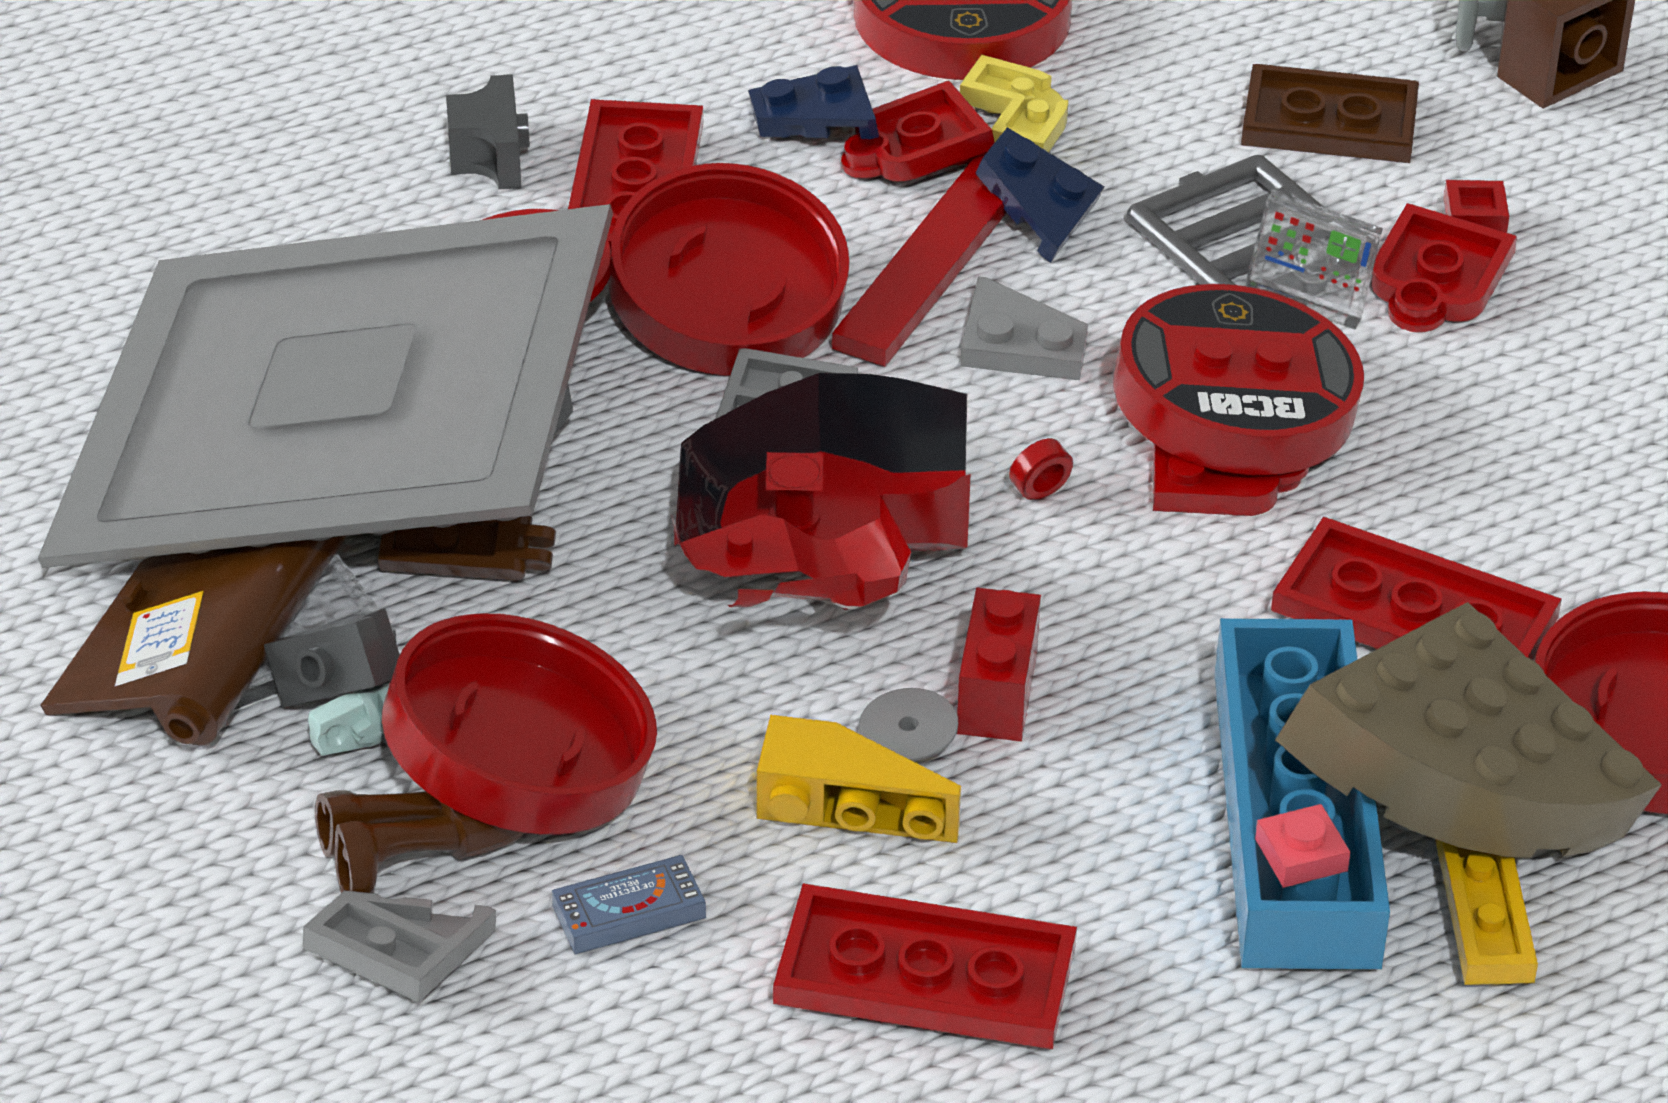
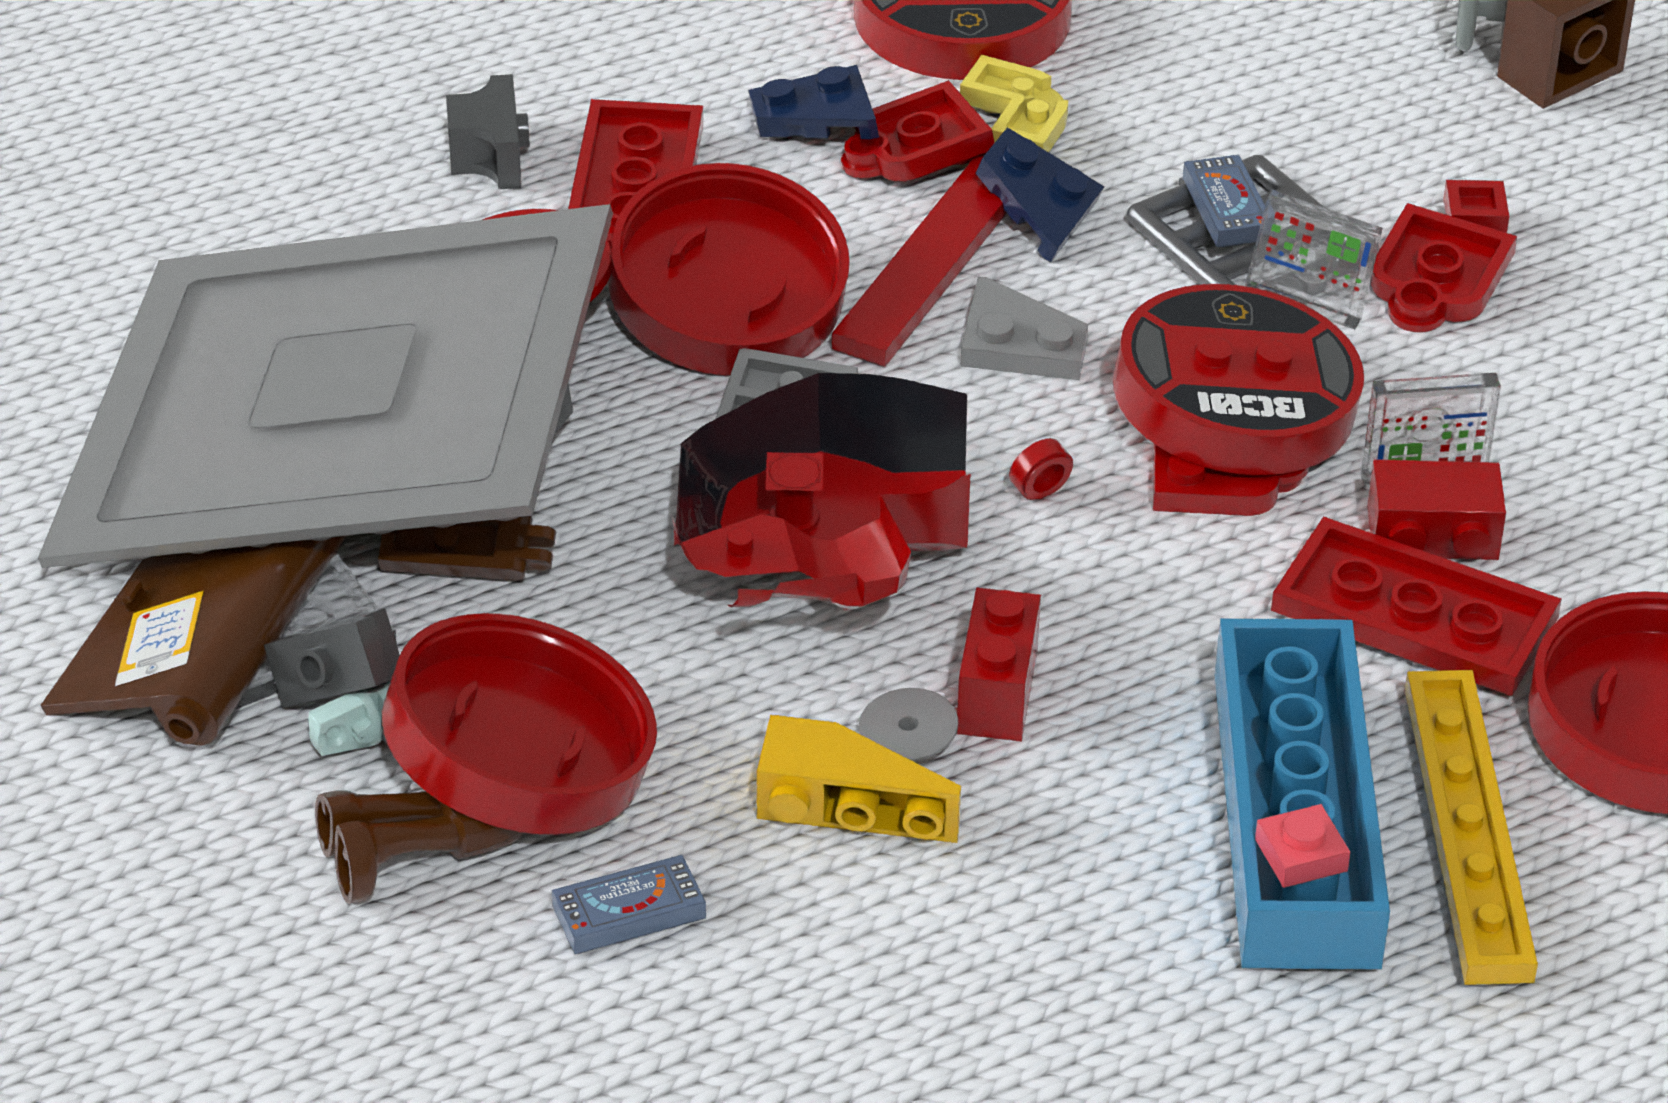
light grey wing [303,890,496,1003] -> none
red plate [773,883,1077,1050] -> none
reddish brown tile [1241,64,1419,163] -> none
dark tan brick [1275,602,1662,858] -> none
none -> sand blue tile [1183,154,1274,248]
none -> clear tile [1361,372,1501,490]
none -> red brick [1367,459,1506,560]

